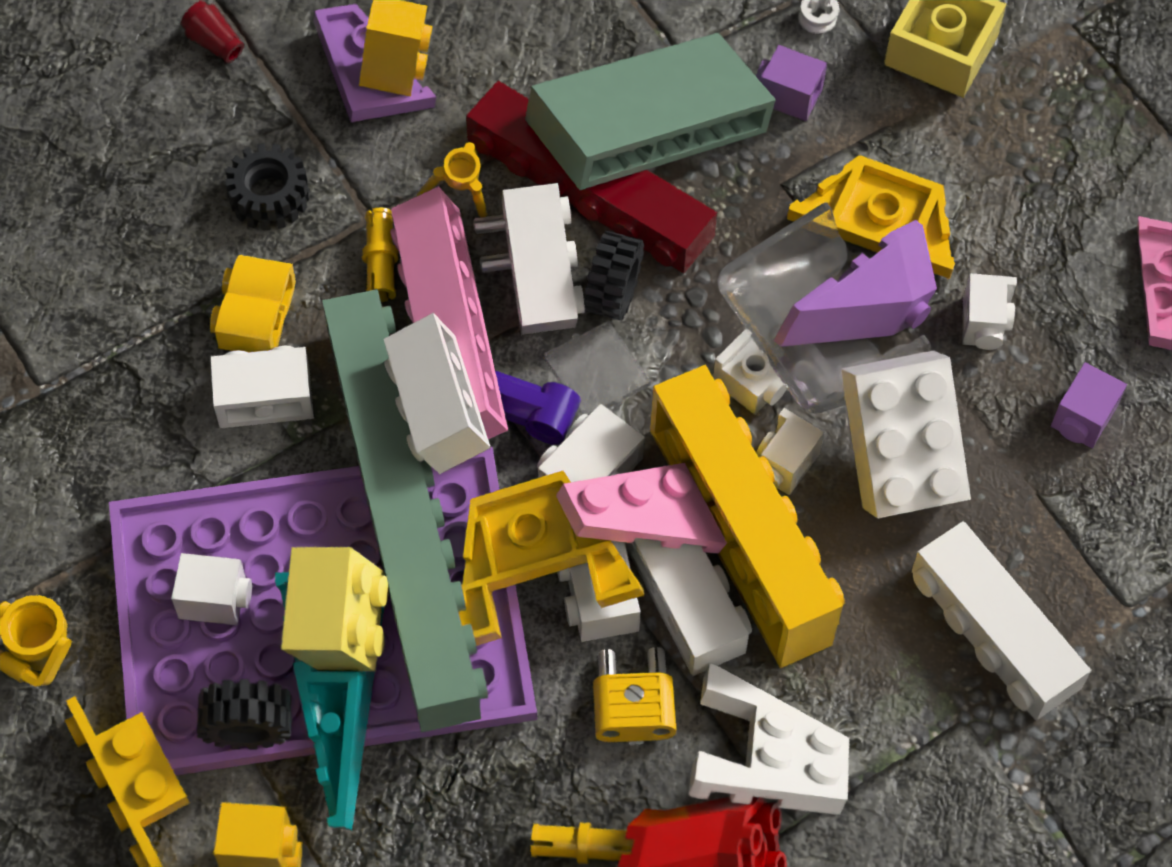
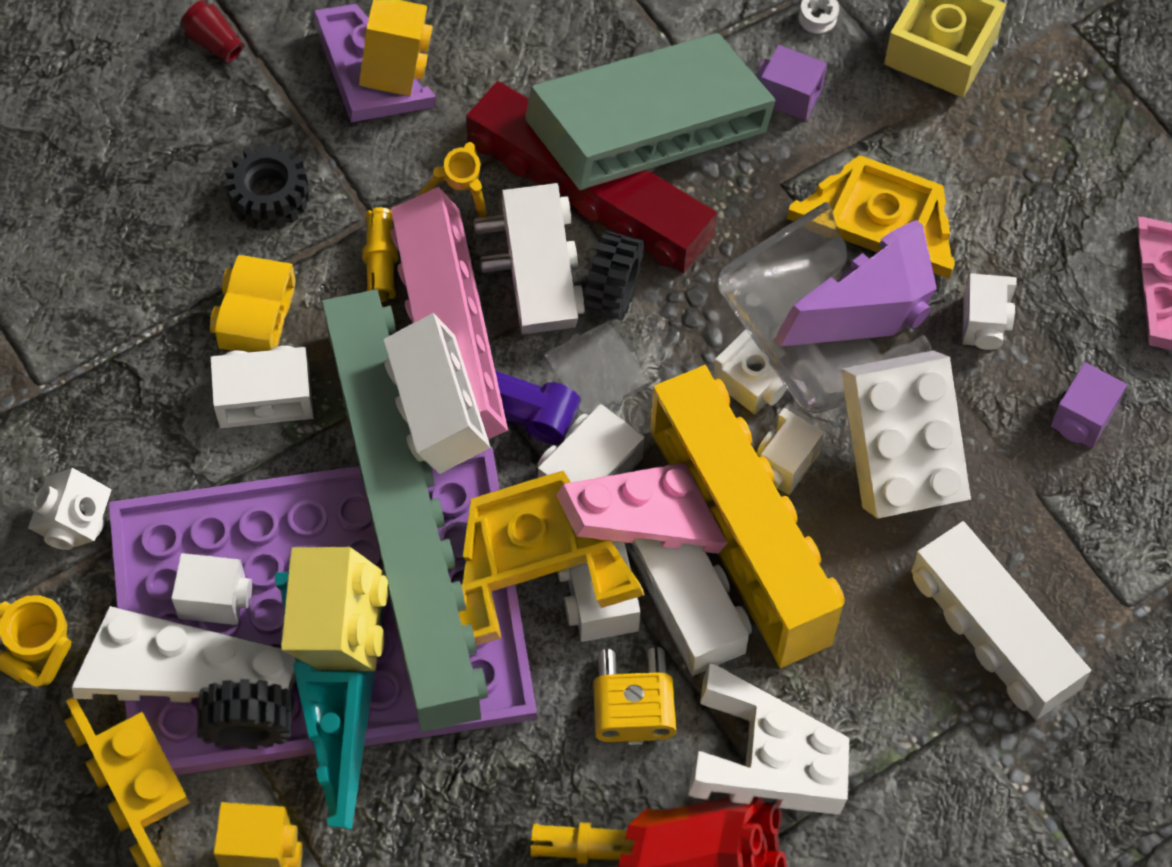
none -> white brick [28,468,112,550]
none -> white wing [72,606,296,703]

